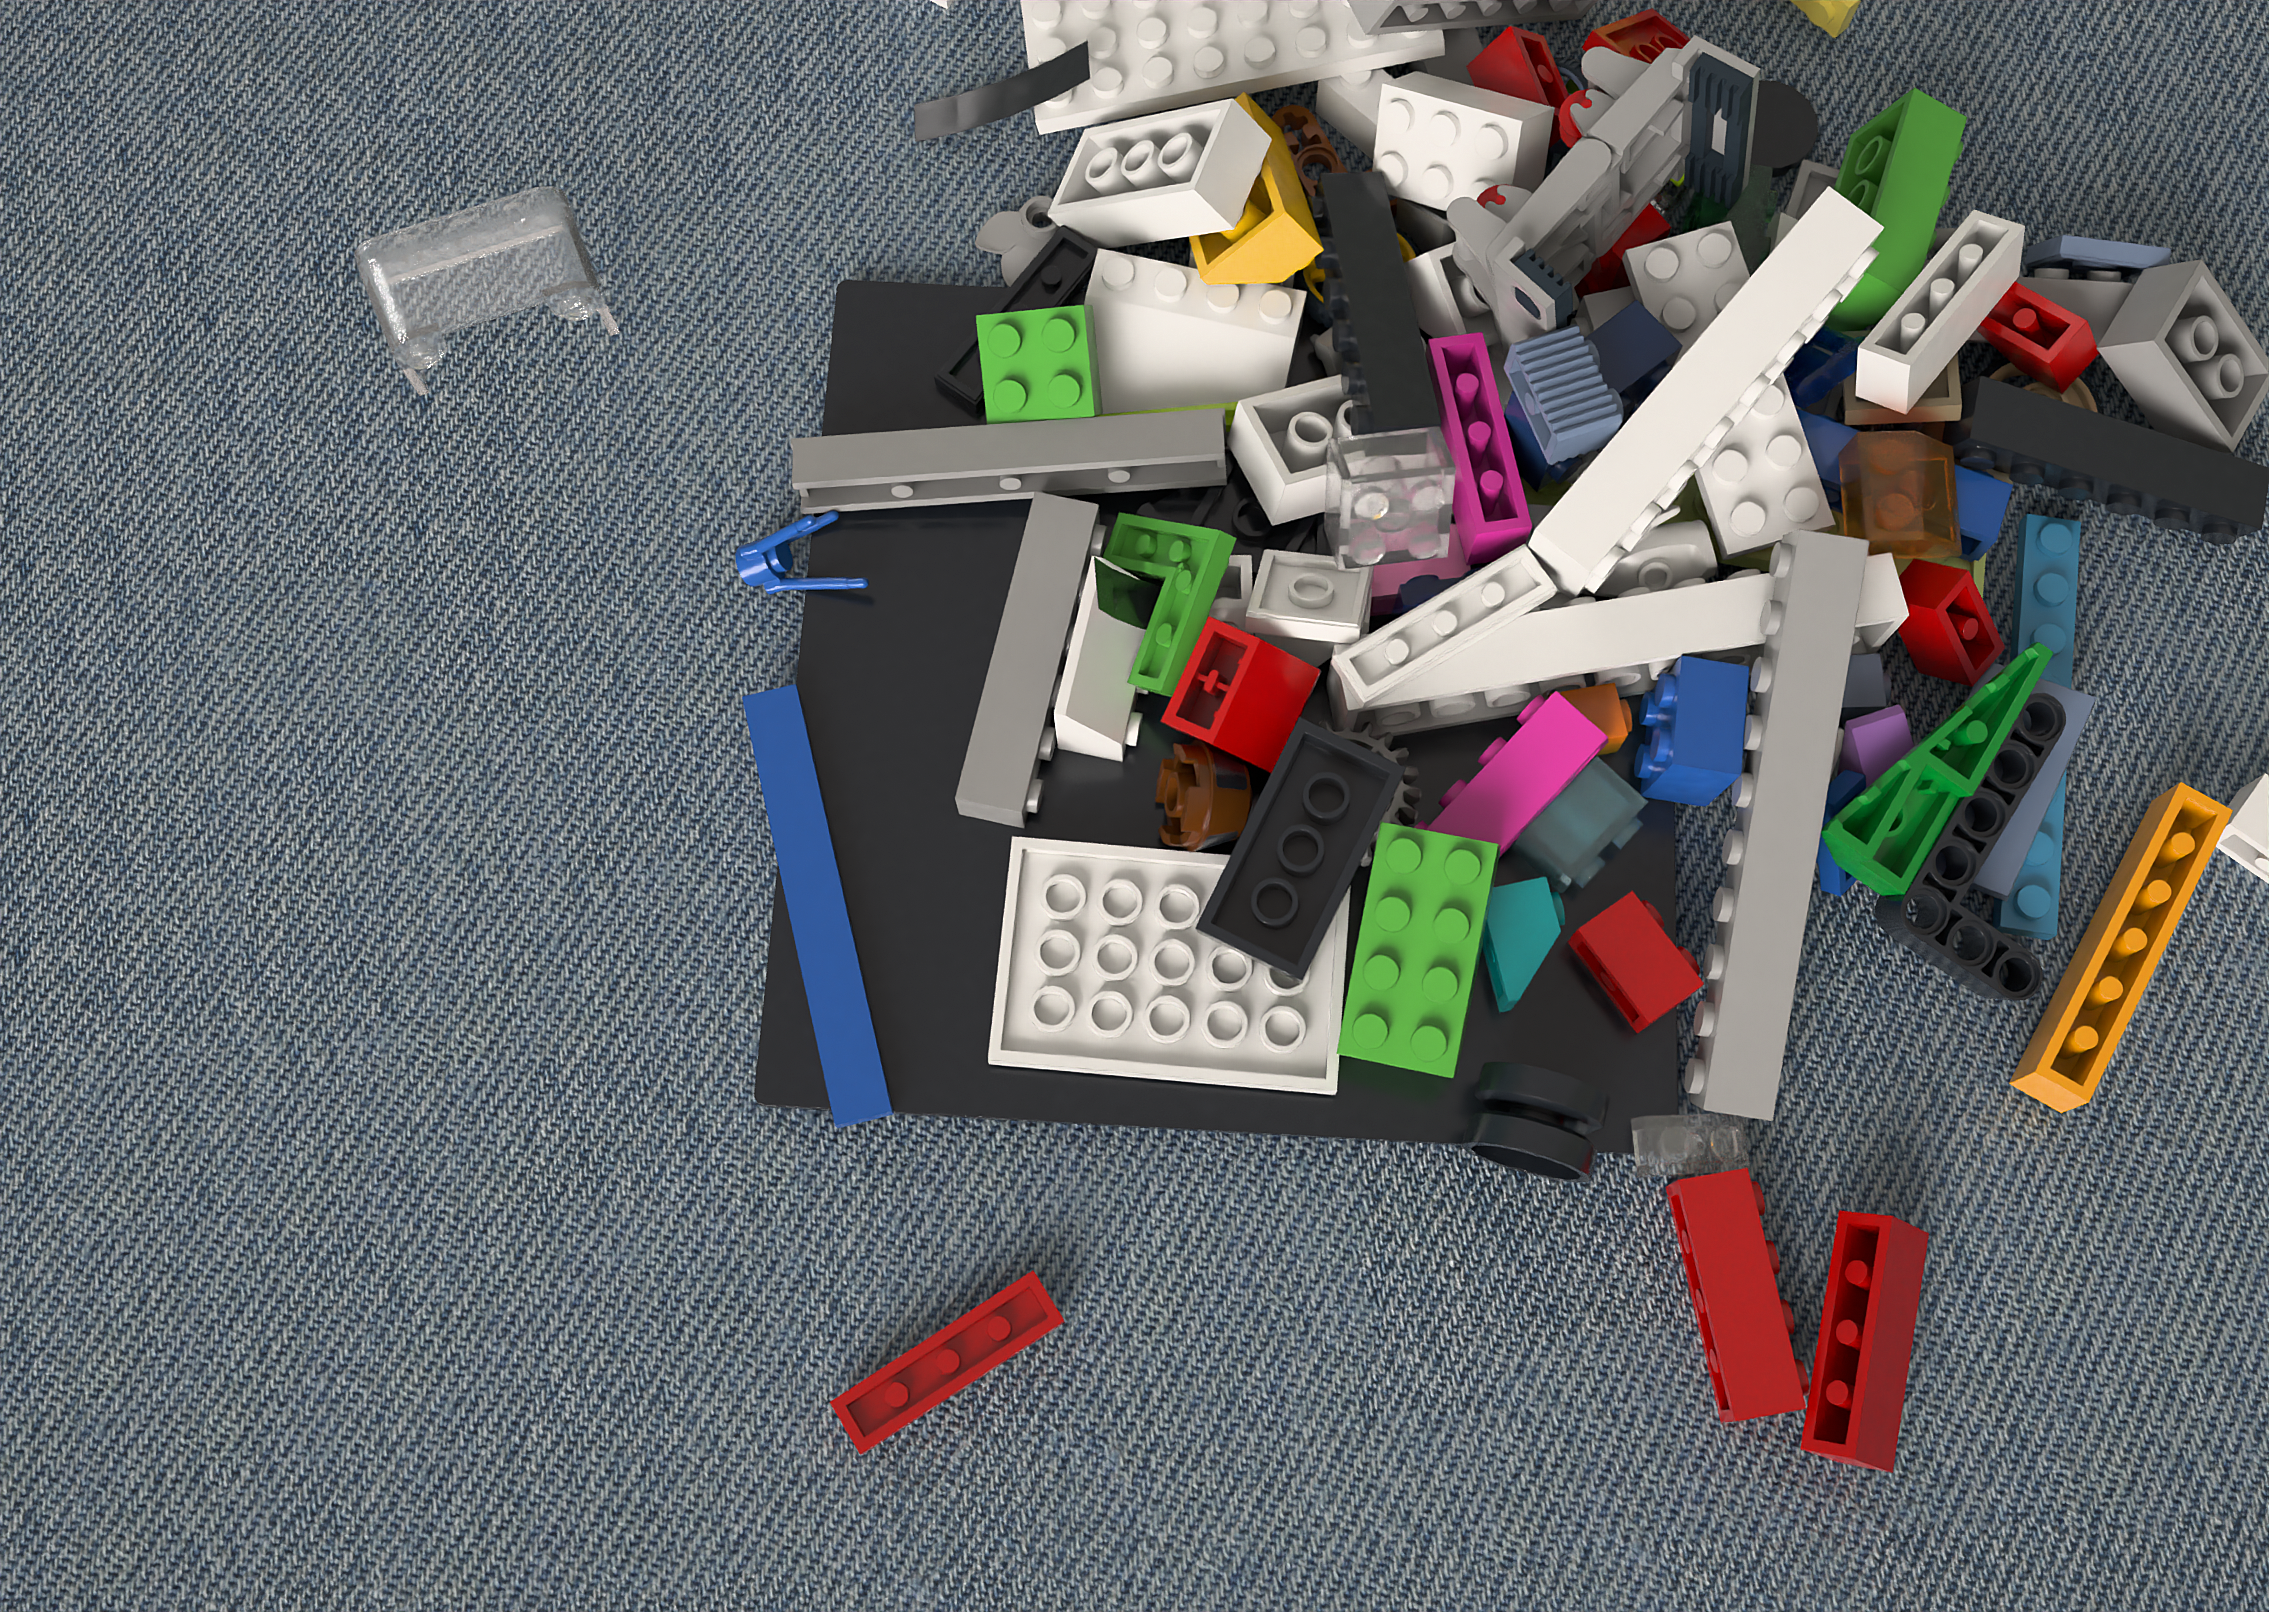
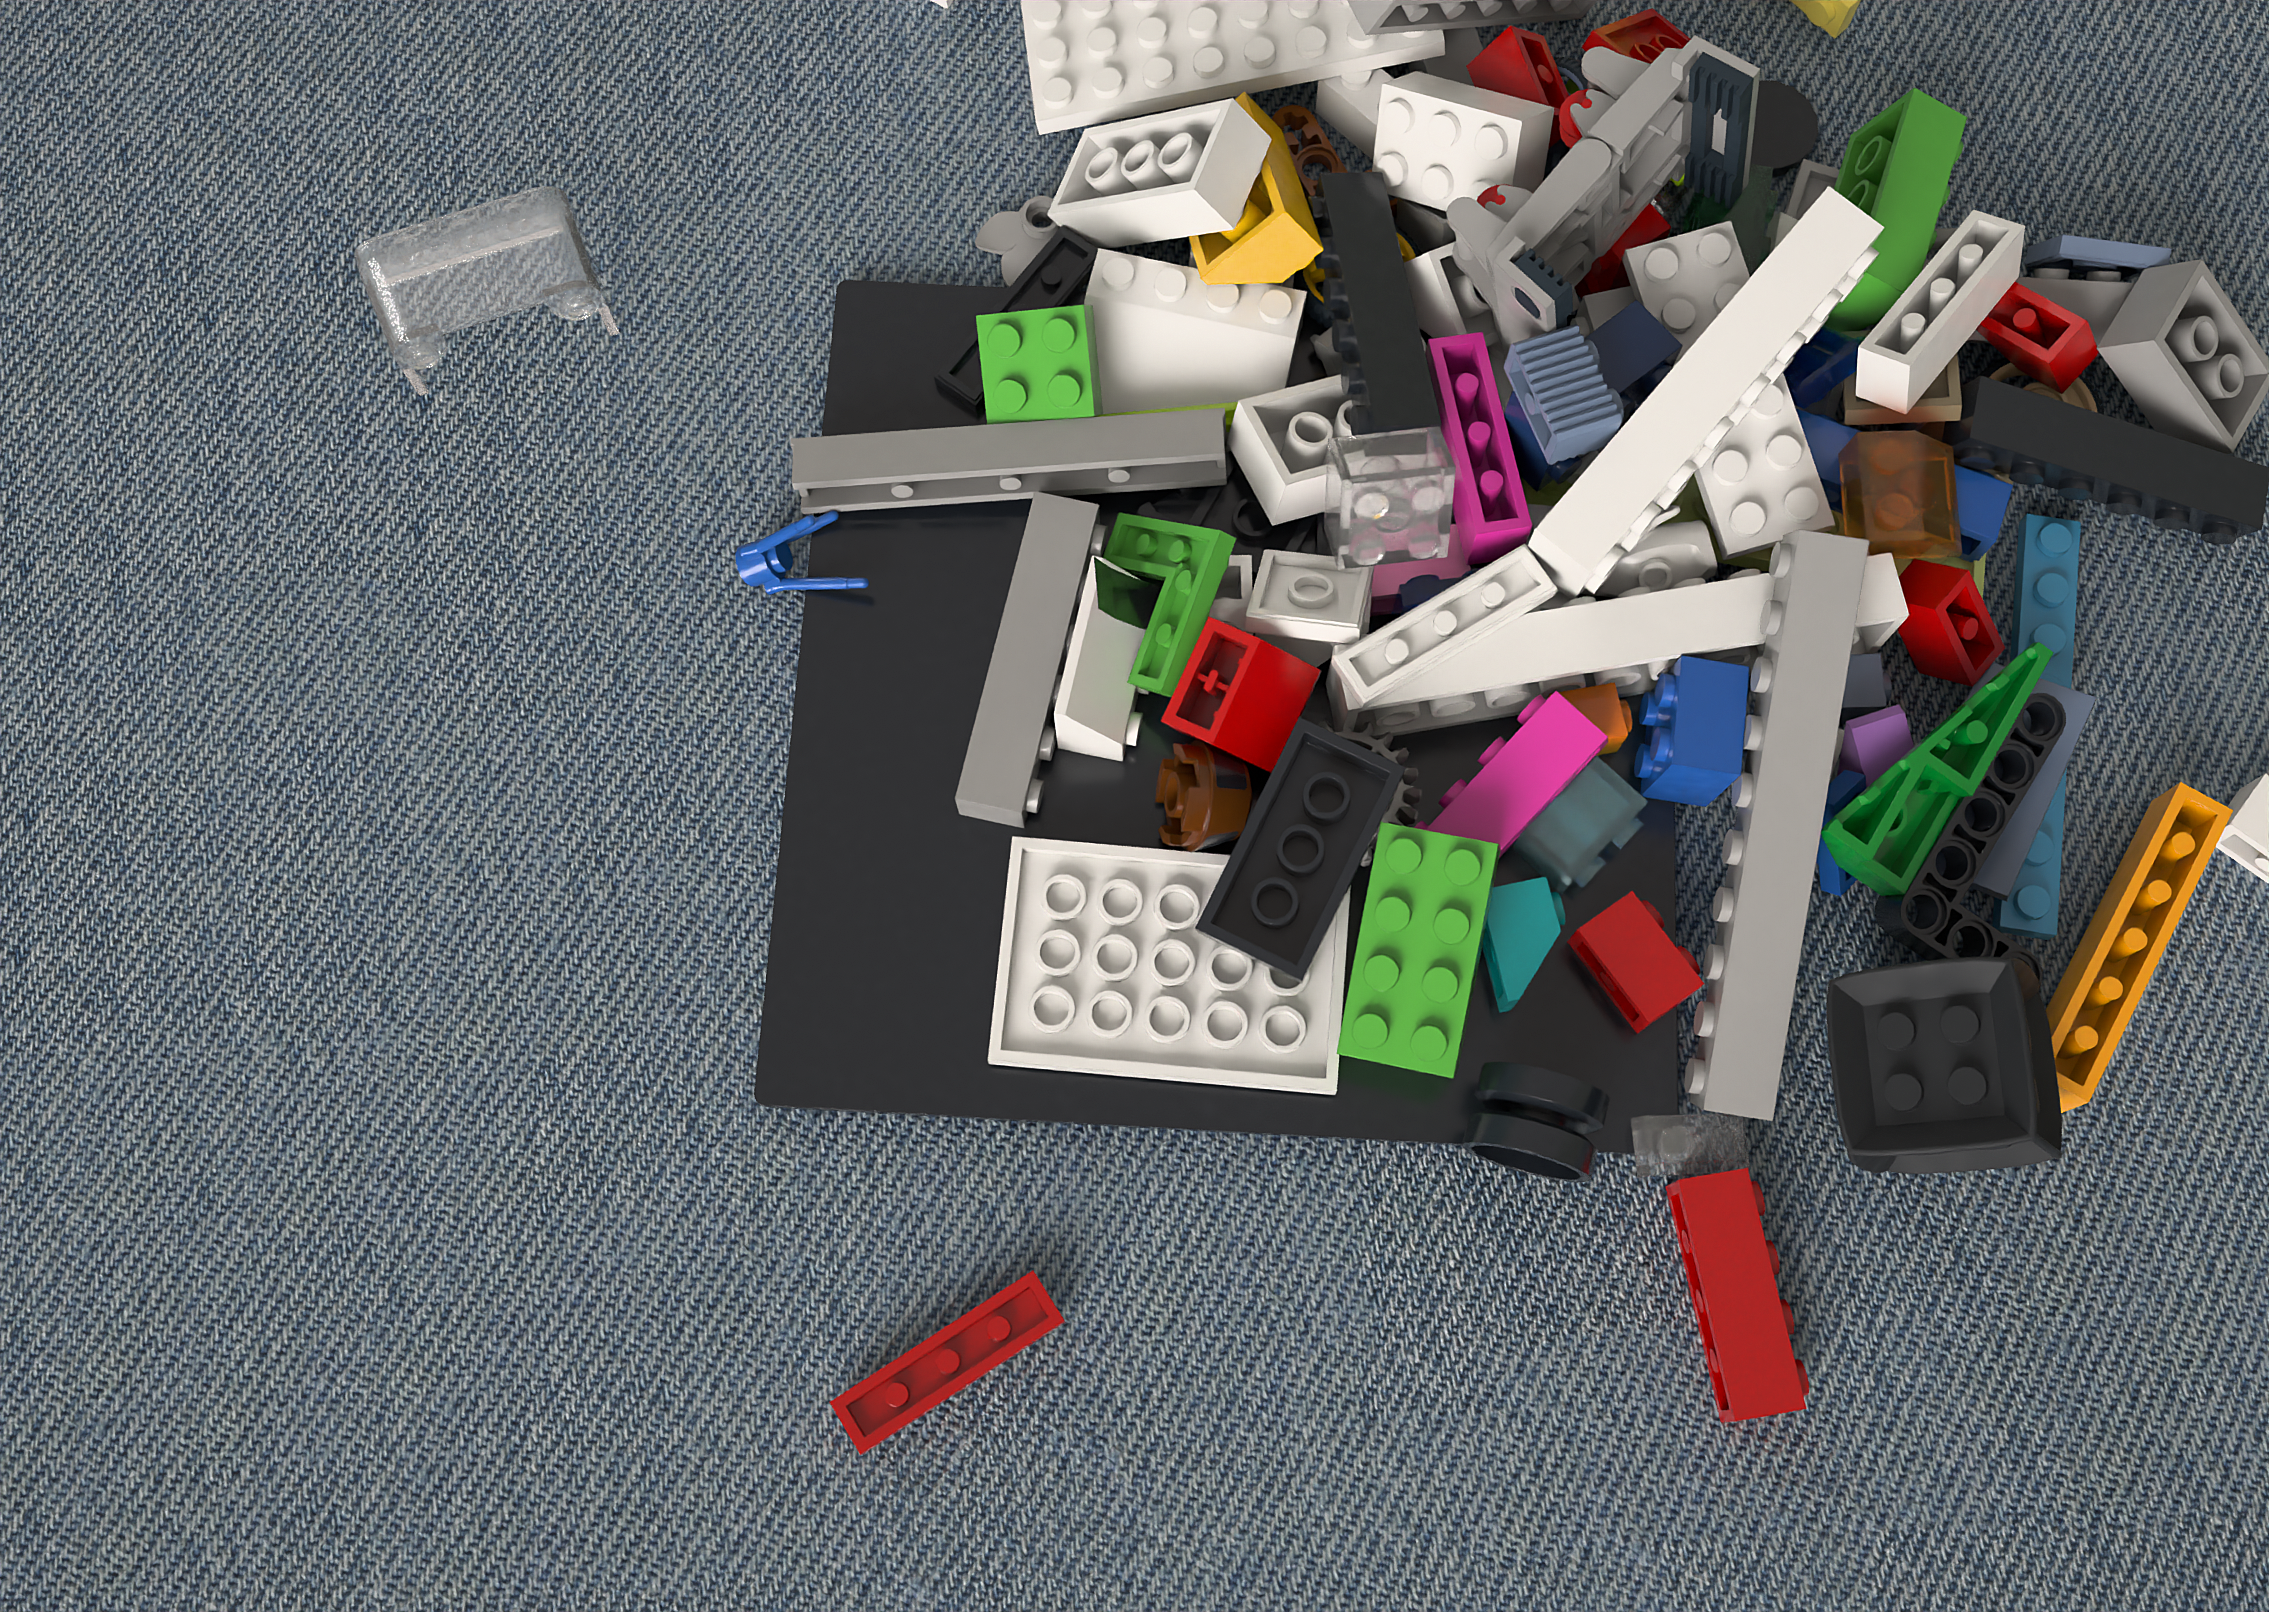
blue tile [742,684,894,1129] -> none
black sticker [914,40,1090,142] -> none
red brick [1800,1210,1929,1473] -> none
none -> black piece [1826,957,2062,1174]

